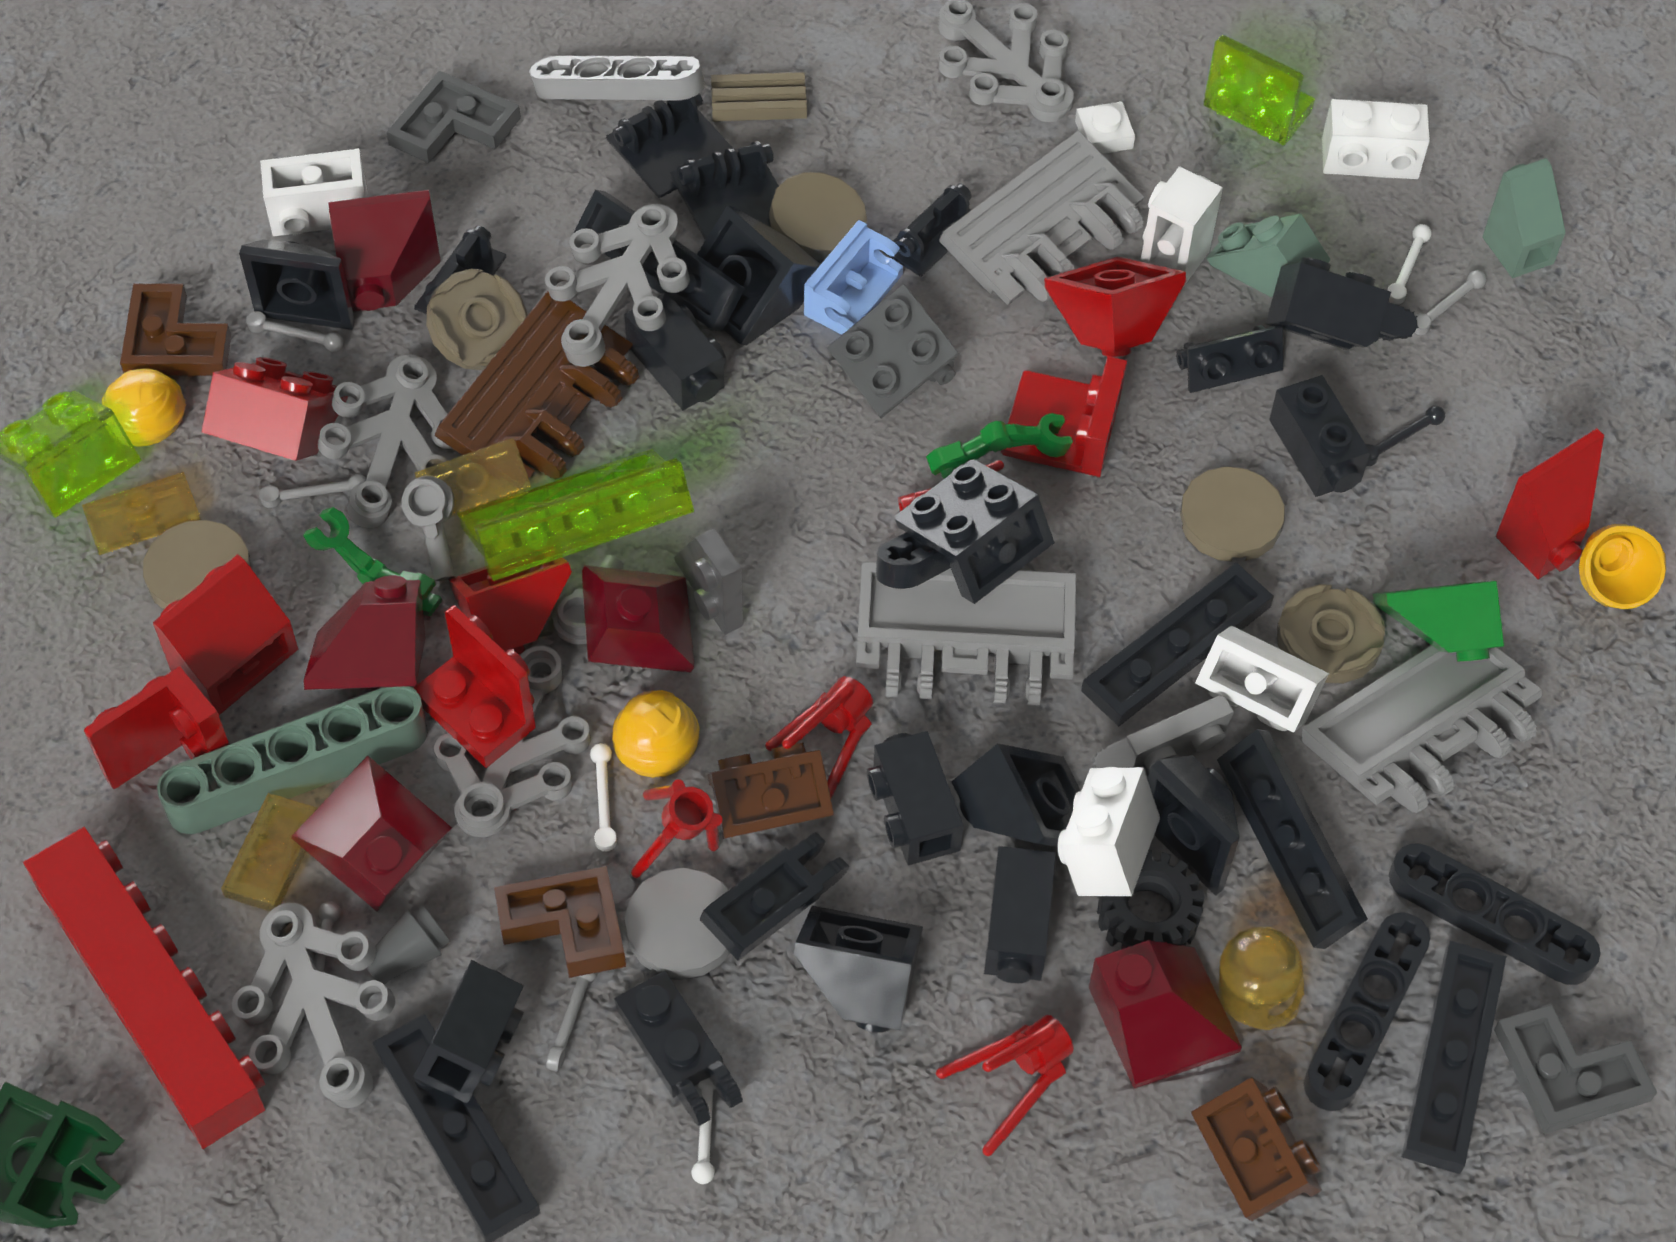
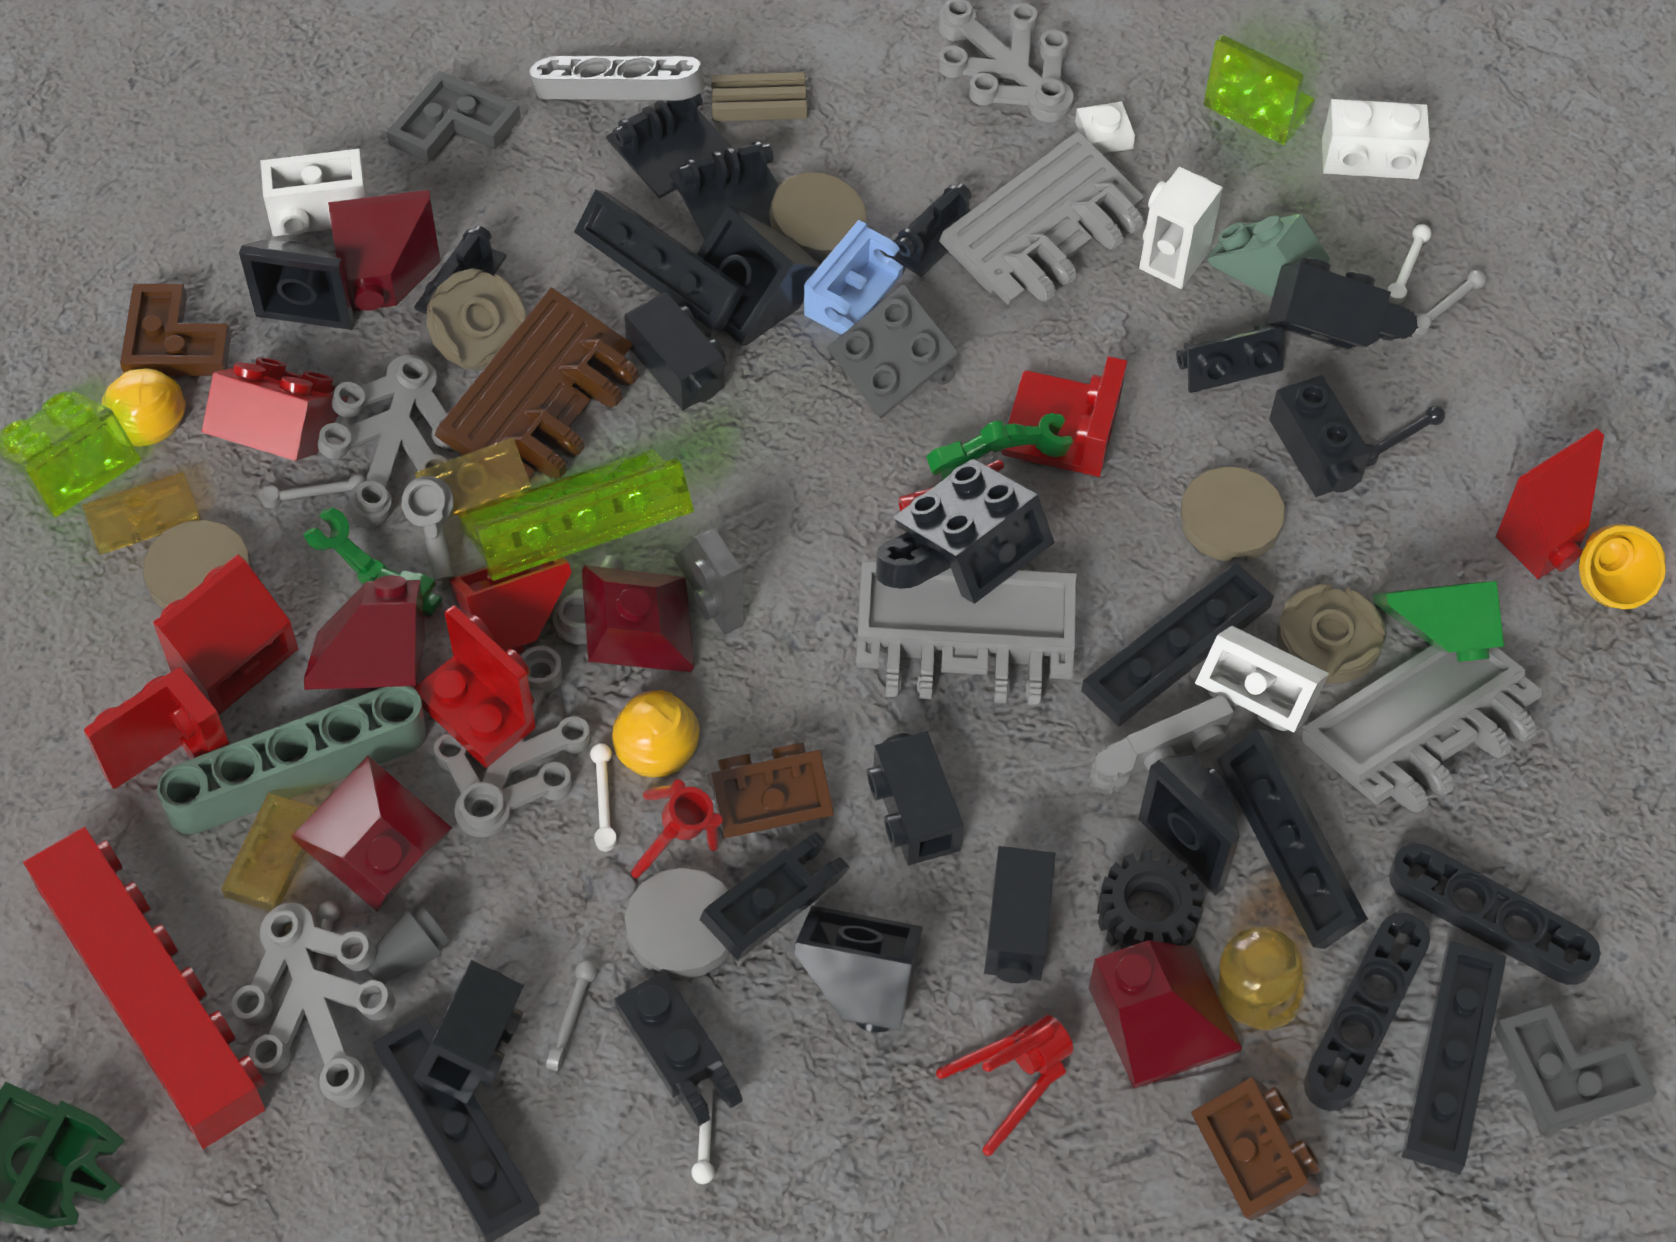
light grey hinge [246,311,344,352] -> none
reddish brown plate [494,866,626,978] -> none
light grey plant [545,204,690,367] -> none
red plant [765,676,874,799] -> none
black slope [951,743,1081,847] -> none
red slope [1044,257,1186,357] -> none
white brick [1058,767,1160,896] -> none
sand green slope [1482,158,1566,279] -> none

